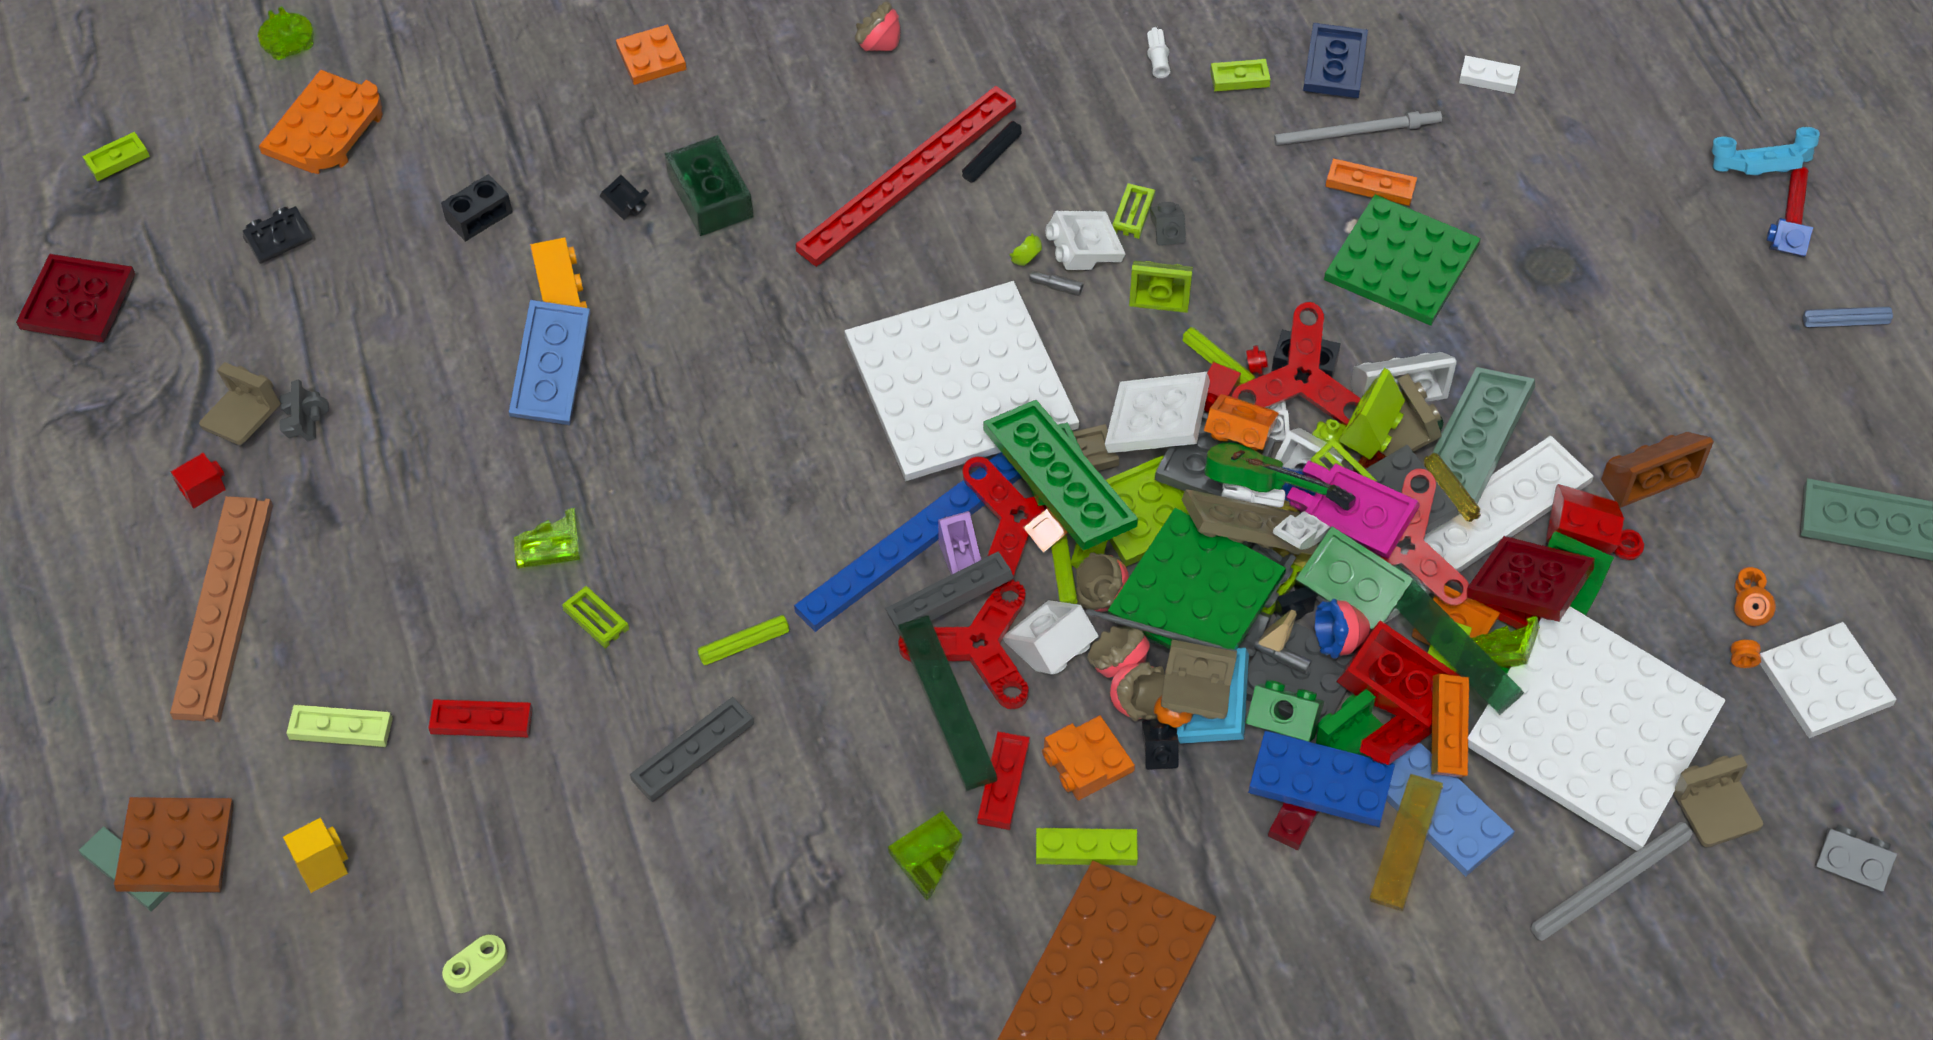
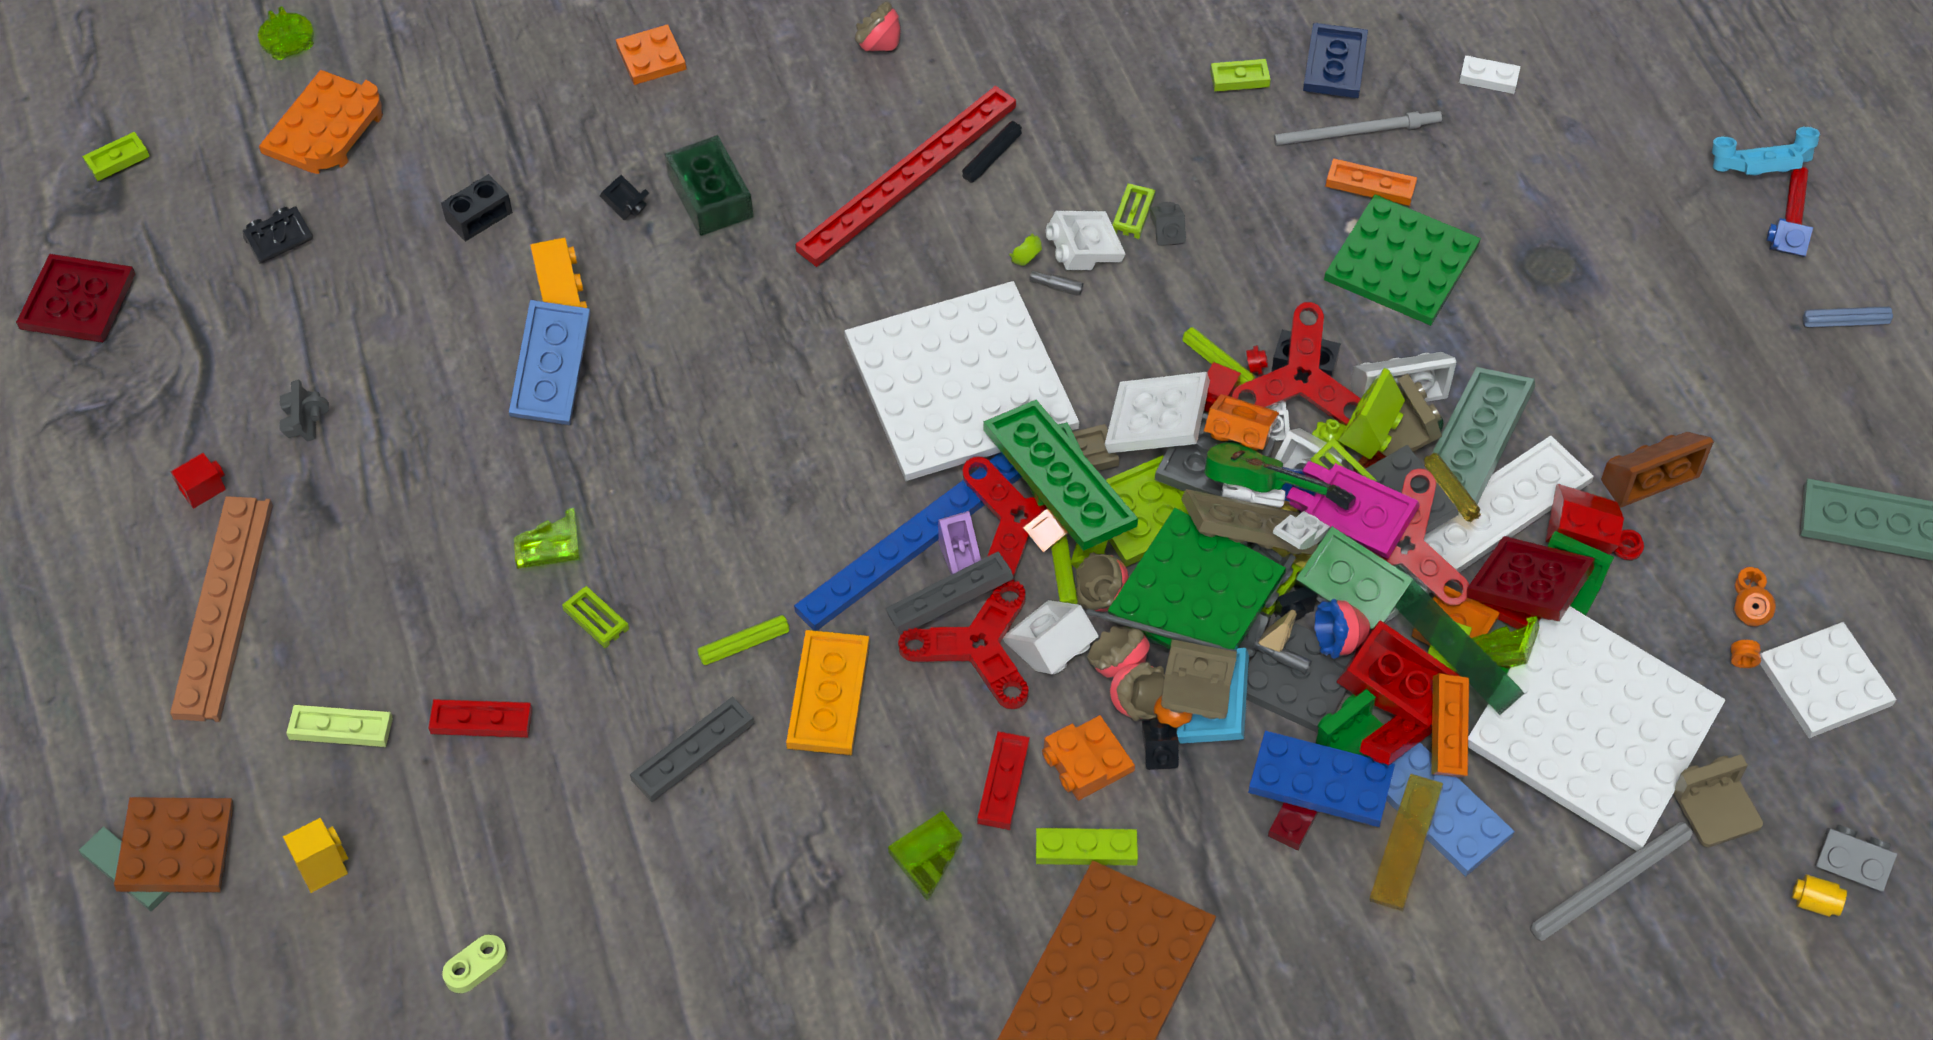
dark tan bracket [199,362,281,445] -> none
clear green tile [898,615,997,791] -> none
lime slope [1129,261,1193,313] -> none
white axle [1147,27,1170,78] -> none
brick [1246,680,1324,742] -> none
none -> light orange plate [786,630,870,755]
none -> yellow brick [1792,874,1847,917]

